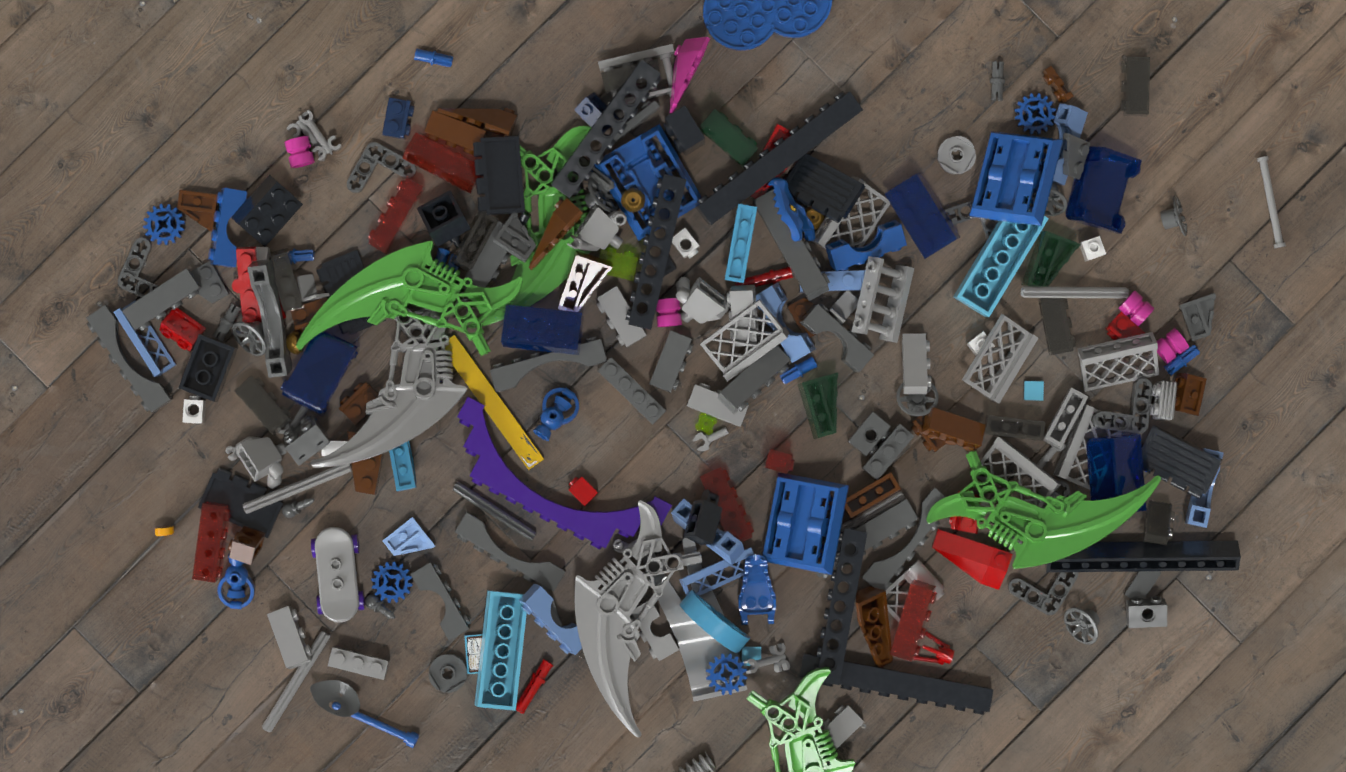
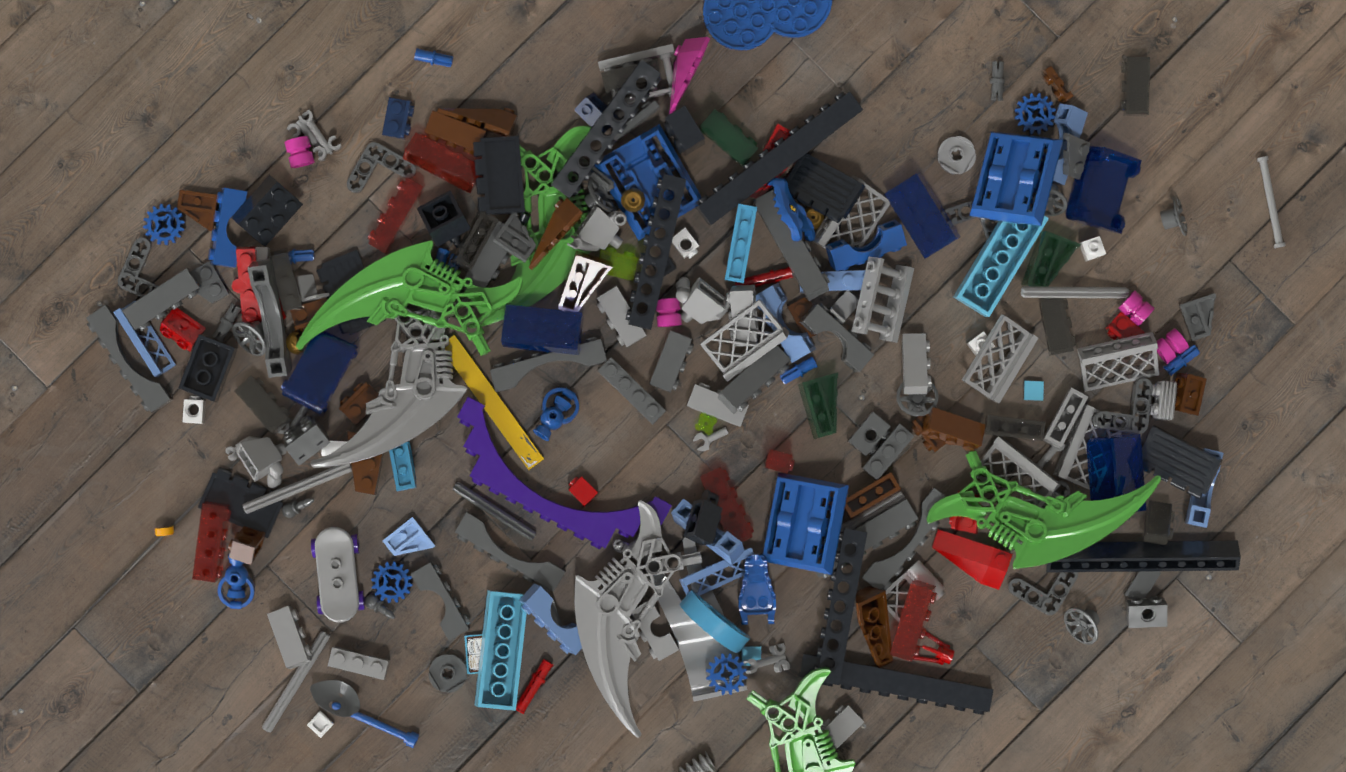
none -> white tile [307,710,335,738]

